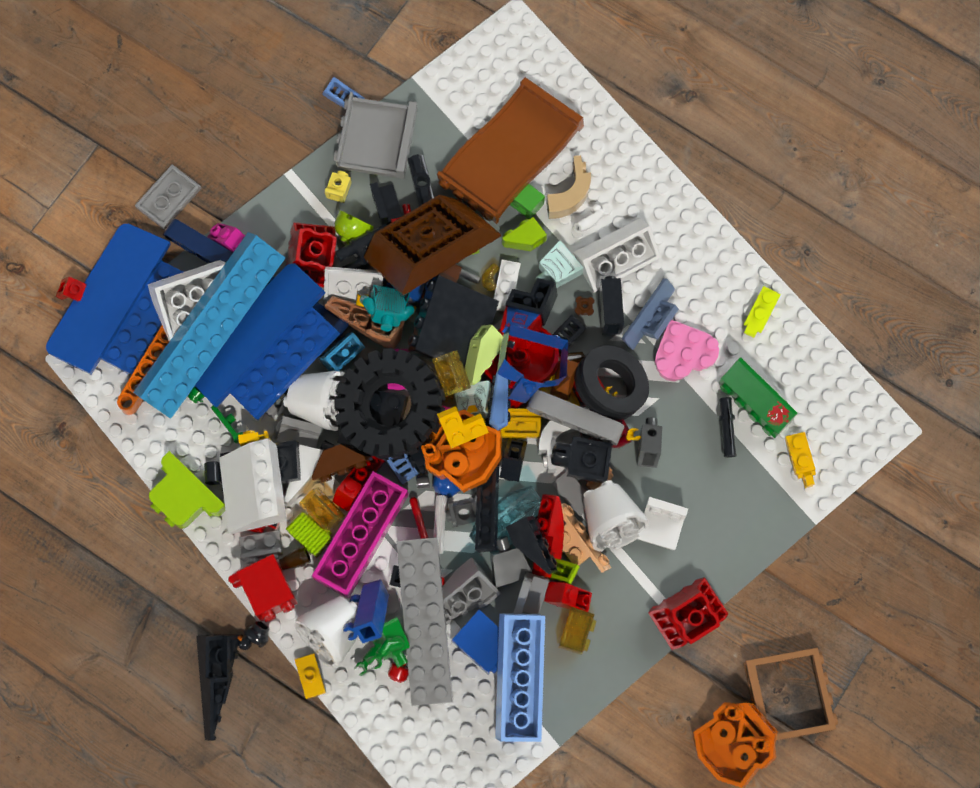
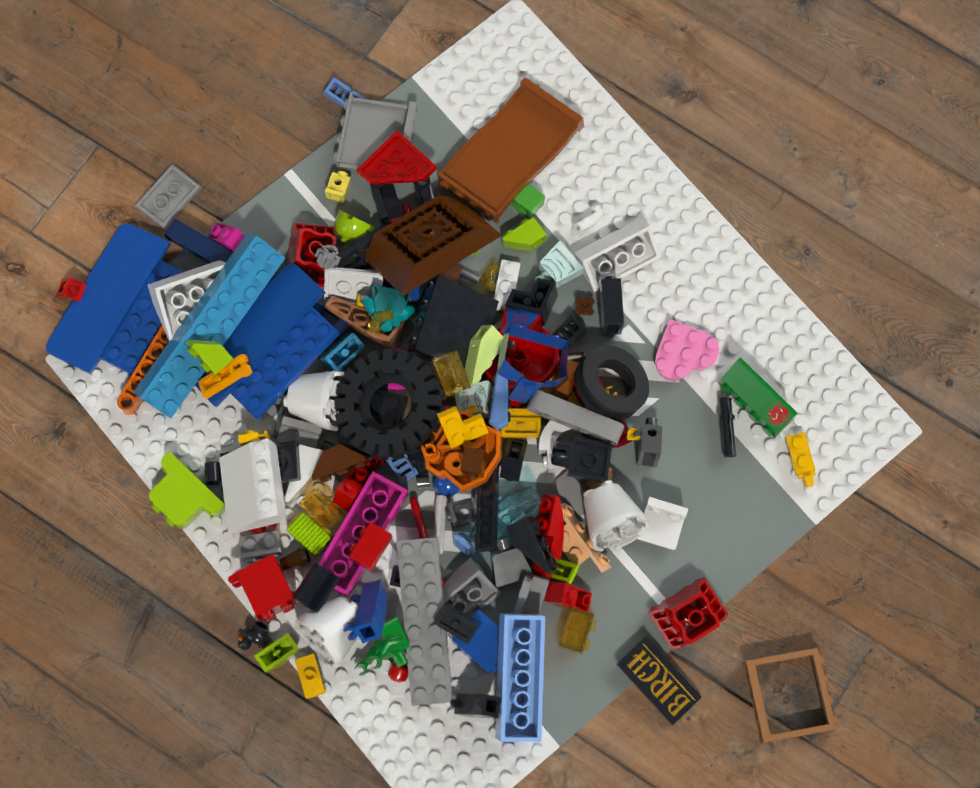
green plate [187,386,205,404] -> none
black wedge [196,634,243,741] -> none
green piece [211,406,243,443] -> none
tan arch [547,155,591,219] -> none
sand blue bracket [622,278,679,350] -> none
orange brick [693,702,778,788] -> none
neon yellow hinge [744,286,781,338] -> none
none -> lime slope [185,340,233,375]
none -> light orange plate [198,354,252,399]
none -> lime slope [254,633,300,673]
none -> black panel [292,563,340,613]
none -> light grey gear [315,245,341,269]
none -> red brick [349,522,393,572]
none -> red plate [356,131,437,185]
none -> clear yellow arm [368,310,394,334]
none -> black panel [433,602,481,644]
none -> black brick [450,693,502,718]
none -> medium blue slope [453,532,475,556]
none -> reddish brown brick [460,447,488,480]
none -> black tile [616,636,702,725]

